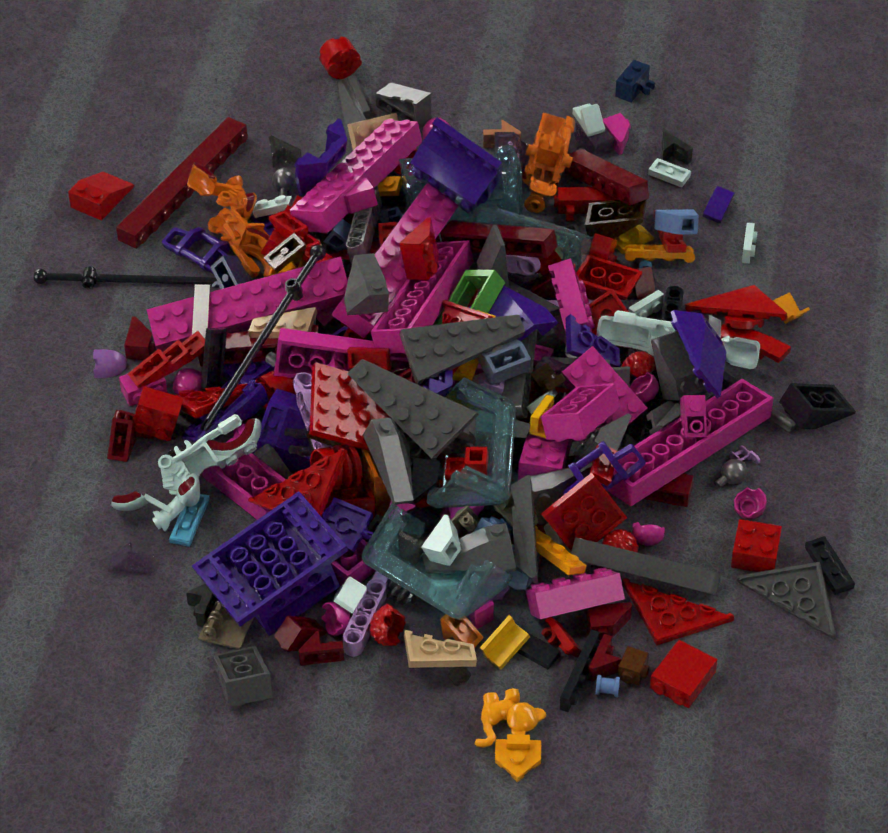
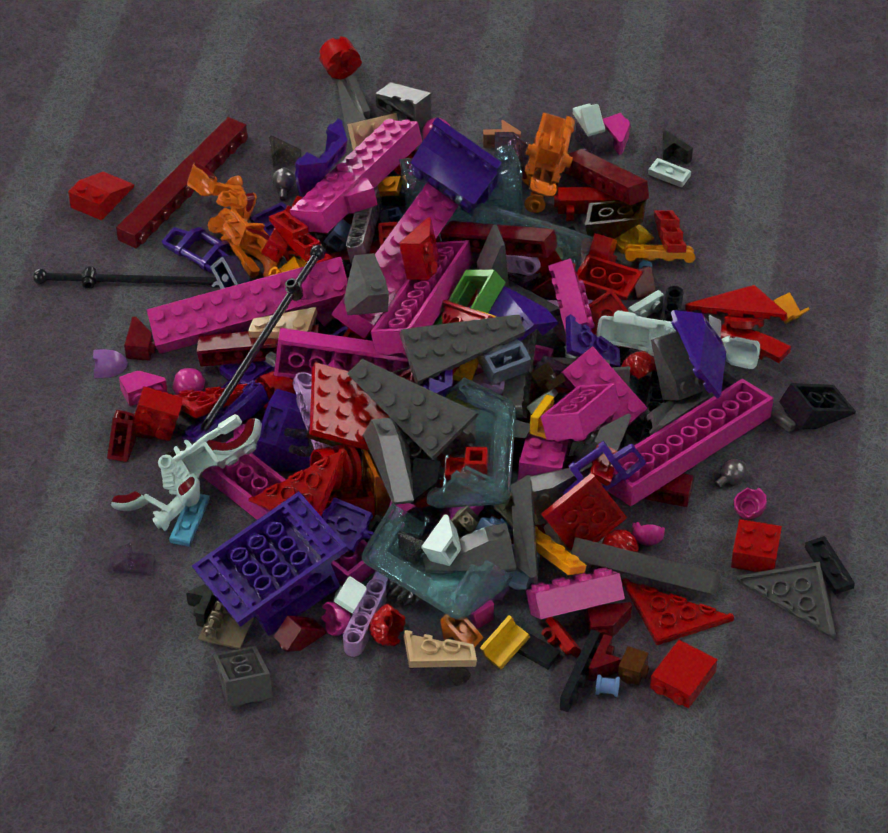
red slope [128,331,205,388] -> none
white sticker [192,284,210,338] -> none
black plate [201,327,227,389] -> none
light aqua plate [252,195,294,218] -> none
dark grey slope [254,444,292,479] -> none
dark brown slope [263,233,306,273] -> none
dark red slope [299,630,344,666] -> none
red plate [347,347,391,370] -> none
light orange animal [475,688,546,748] -> none
light orange plate [495,734,541,782] -> none
dark blue brick [615,60,655,103] -> none
dark pink hair [630,372,659,402] -> none
medium blue slope [654,209,699,234] -> none
dark pink slope [680,395,707,438] -> none
dark purple slope [703,186,735,223] -> none
lavender piece [729,445,760,468] -> none
light aqua plate [742,223,757,264] -> none

